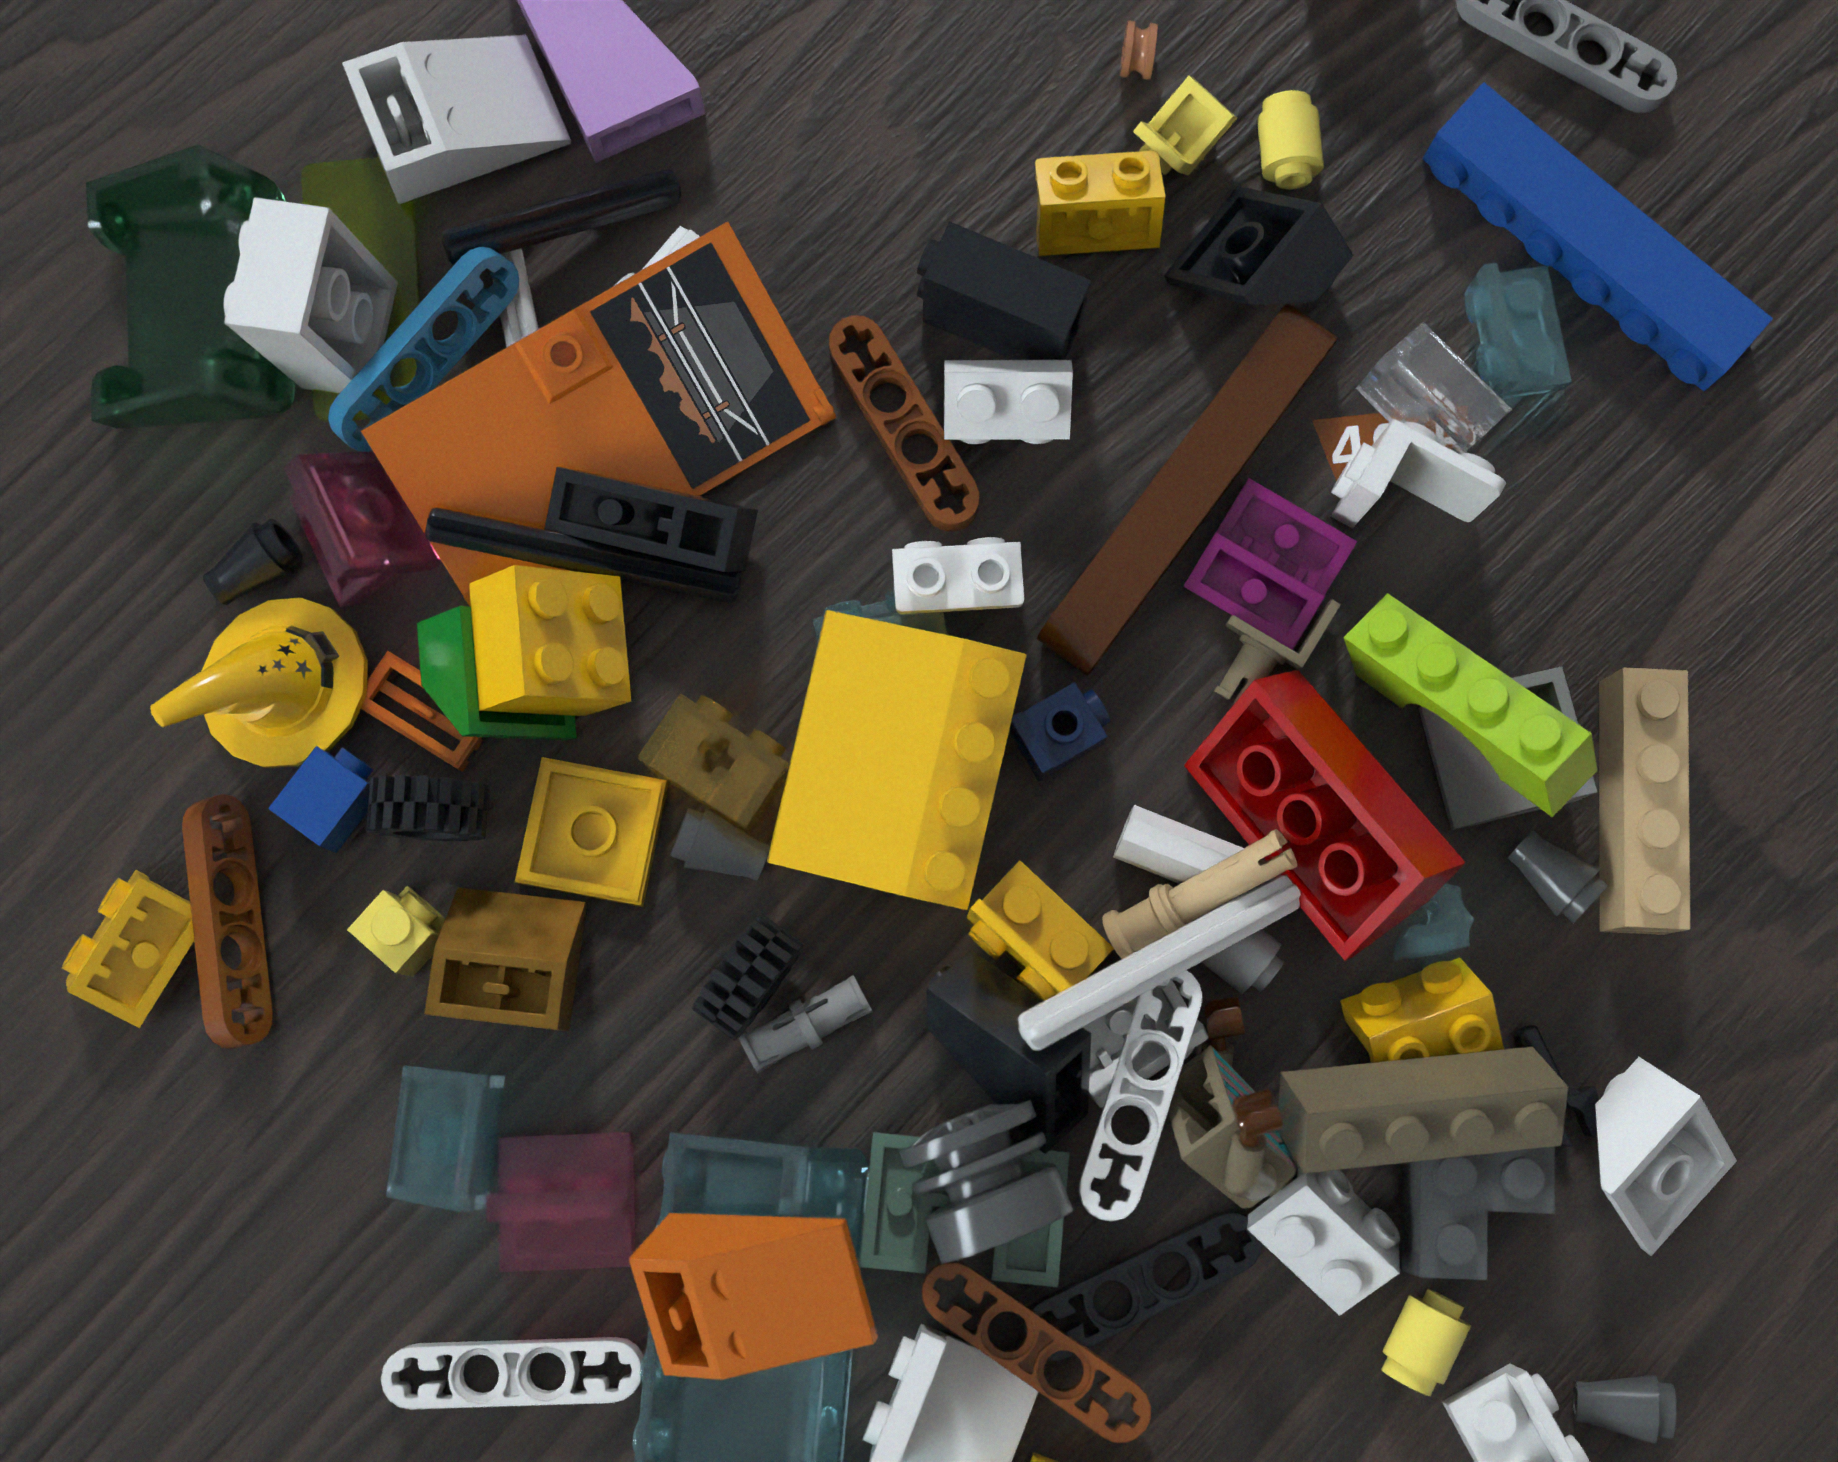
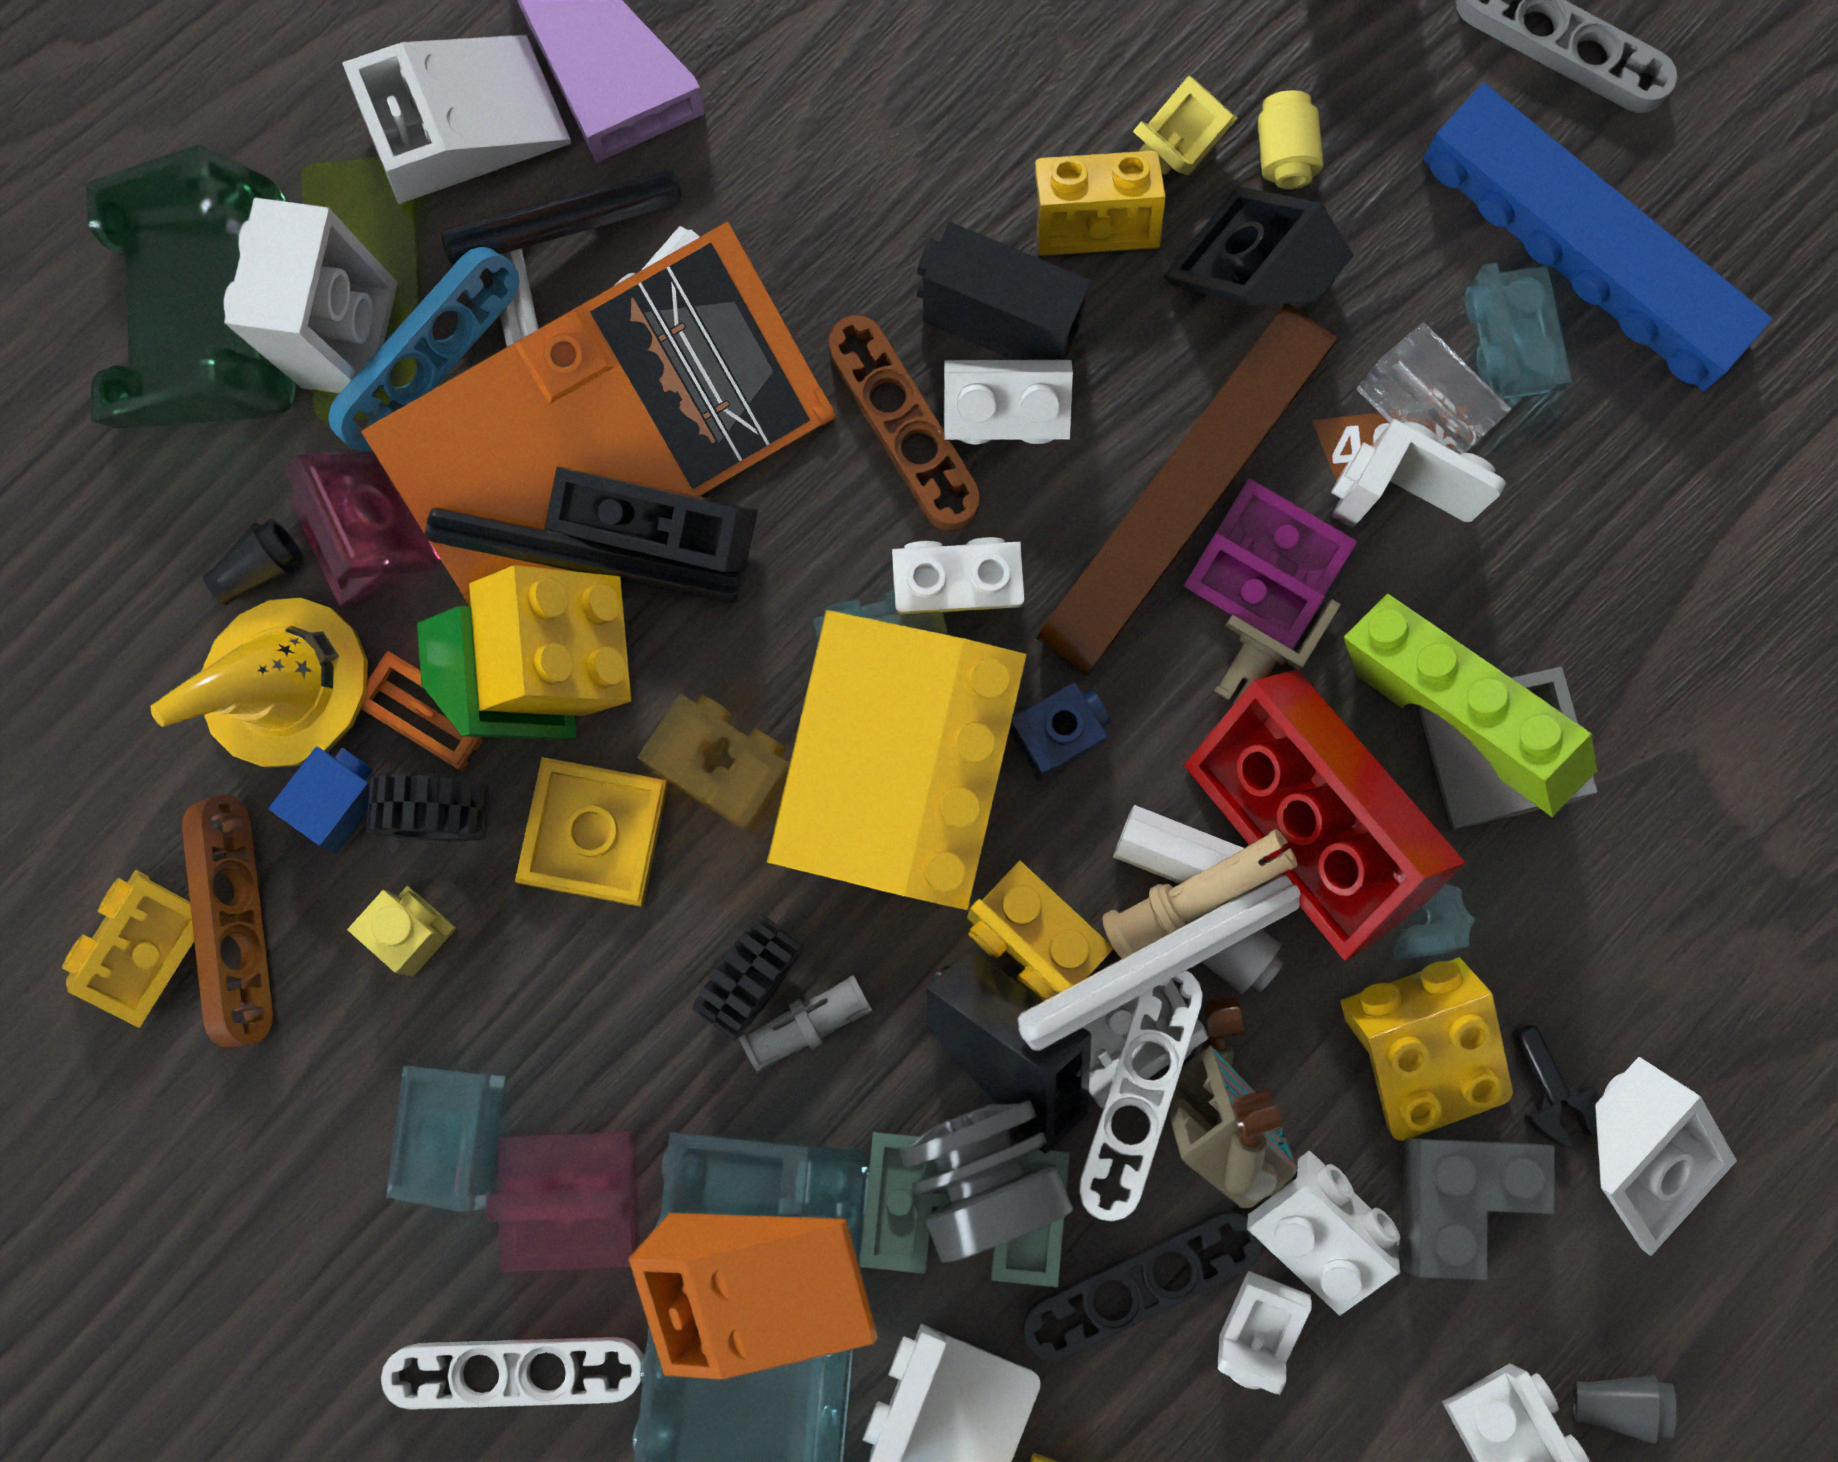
pearl gold slope [424,887,587,1031] -> none
dark grey cone [670,808,770,881] -> none
dark orange beam [922,1260,1151,1443] -> none
nougat bush [1120,20,1158,80] -> none
dark tan brick [1278,1047,1568,1174] -> none
light yellow brick [1381,1288,1471,1396] -> none
dark grey cone [1507,830,1609,924] -> none
tan brick [1599,667,1690,935] -> none
none -> white bracket [1218,1271,1311,1394]

